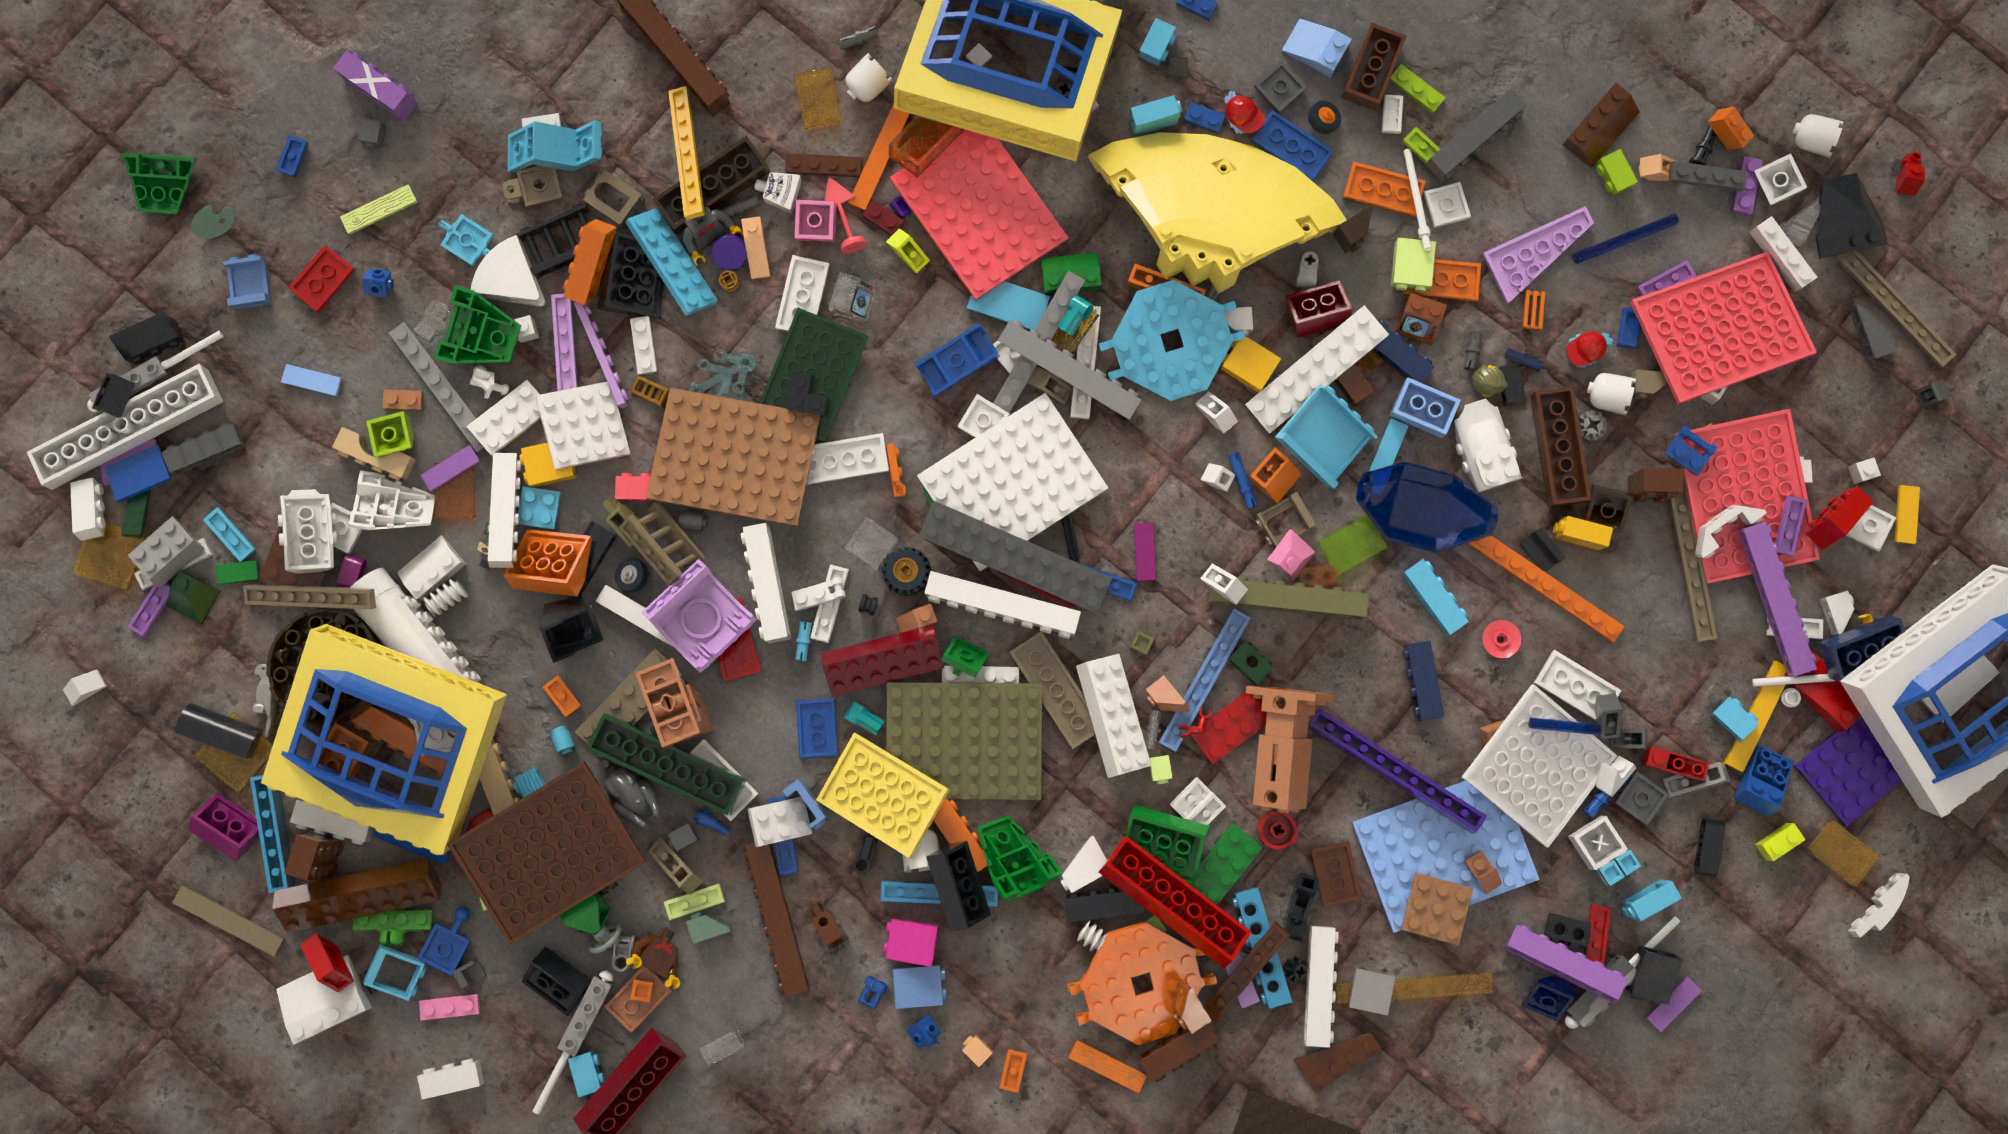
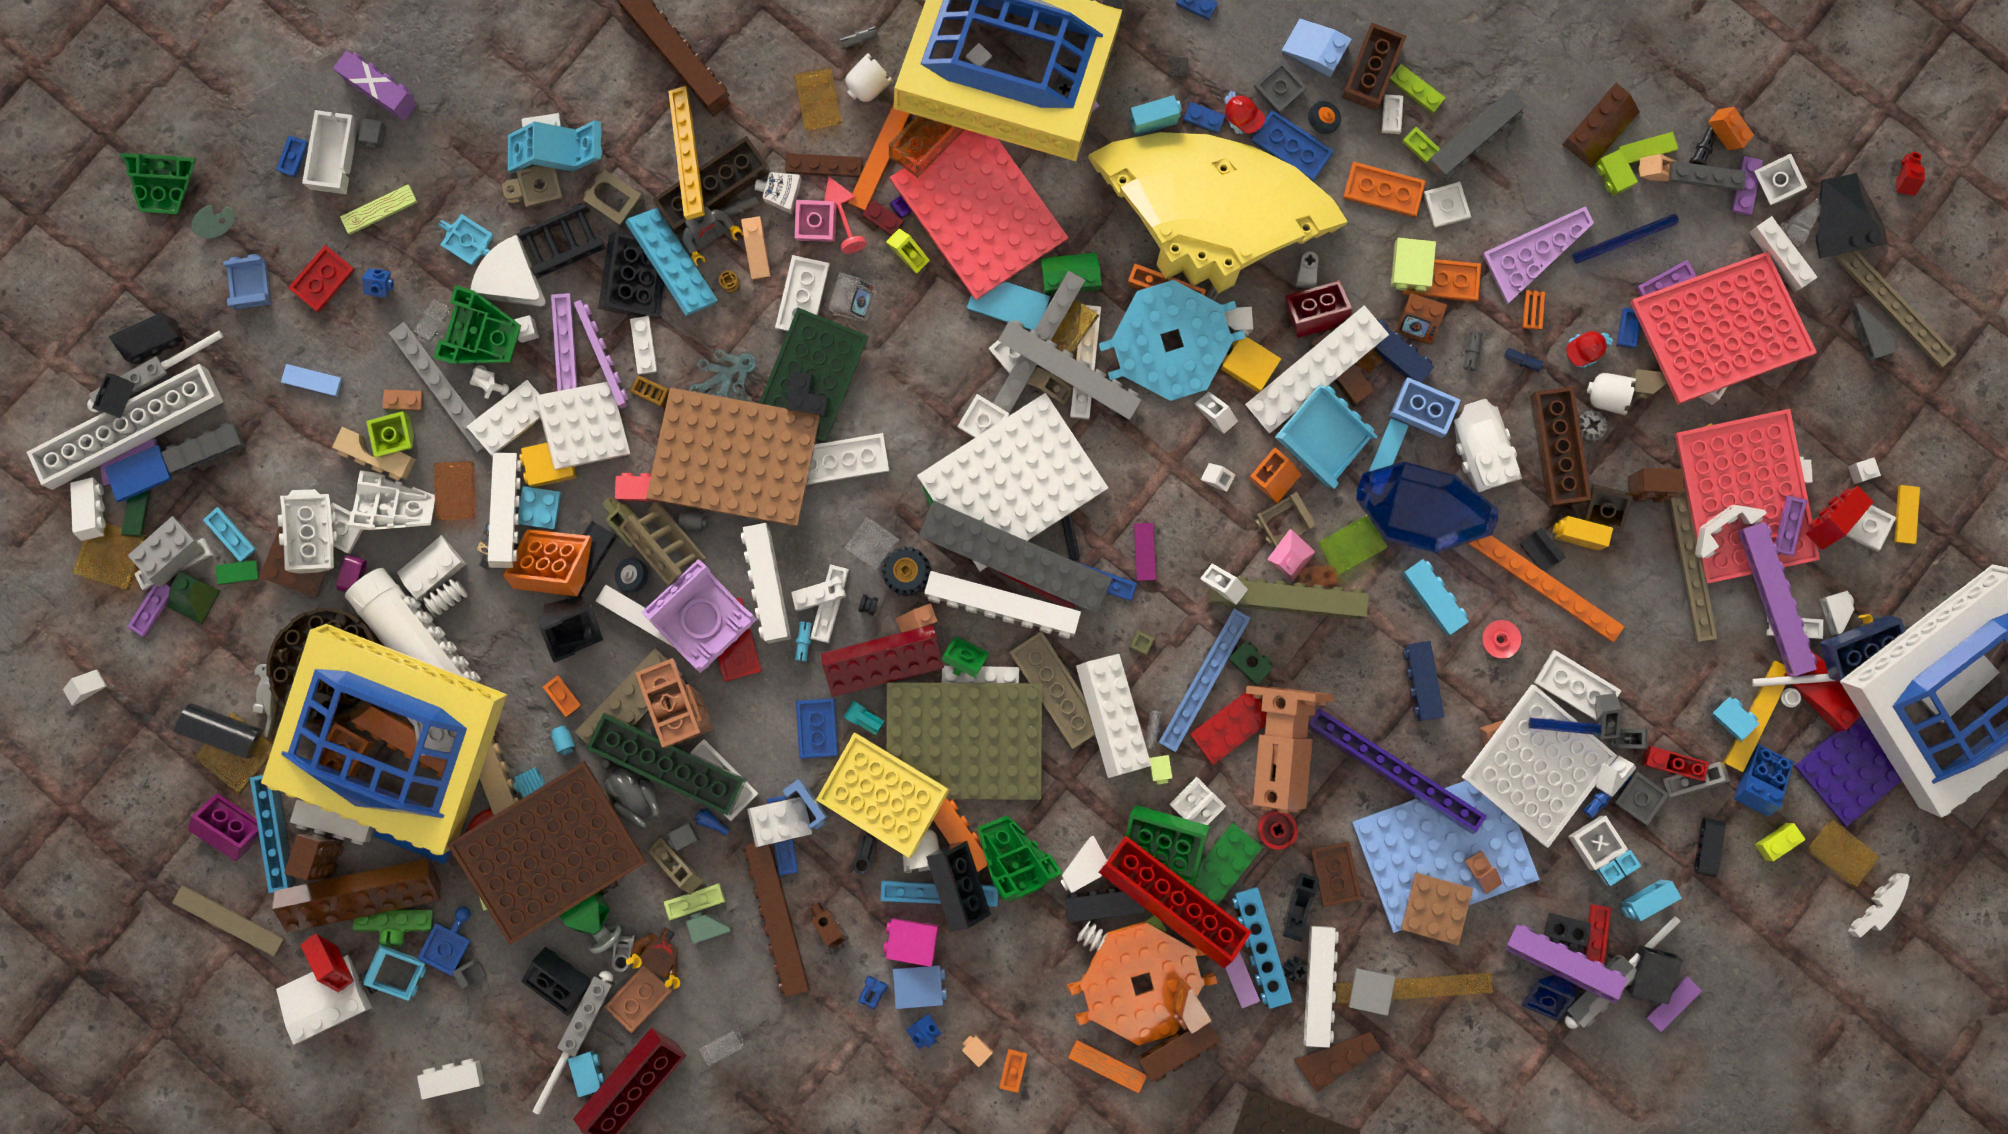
dark tan plate [243,584,376,609] -> none
bright pink plate [419,994,481,1021] -> none
medium lavender tile [421,445,481,492] -> none
orange brick [563,219,617,305] -> none
orange plate [630,979,654,1002] -> none
dark purple head [711,234,747,271] -> none
orange hinge [886,443,906,498] -> none
blue piece [915,323,1001,397] -> none
teal piece [1058,295,1094,336] -> none
medium azure brick [1138,18,1177,66] -> none
slope [1146,676,1190,712] -> none
red arm [1178,707,1211,739] -> none
reddish brown tile [1204,921,1291,1023] -> none
blue pin [1227,452,1259,510] -> none
dark brown slope [1333,205,1373,254] -> none
white bar [1403,149,1432,251] -> none
olive hair [1472,365,1508,397] -> none
black panel [1498,365,1526,407] -> none
blue plate [1664,425,1717,476] -> none
white cylinder [1793,114,1843,158] -> none
dark grey slope [1915,379,1951,408] -> none
none -> white piece [302,110,359,194]
none -> lime tile [1617,132,1678,164]

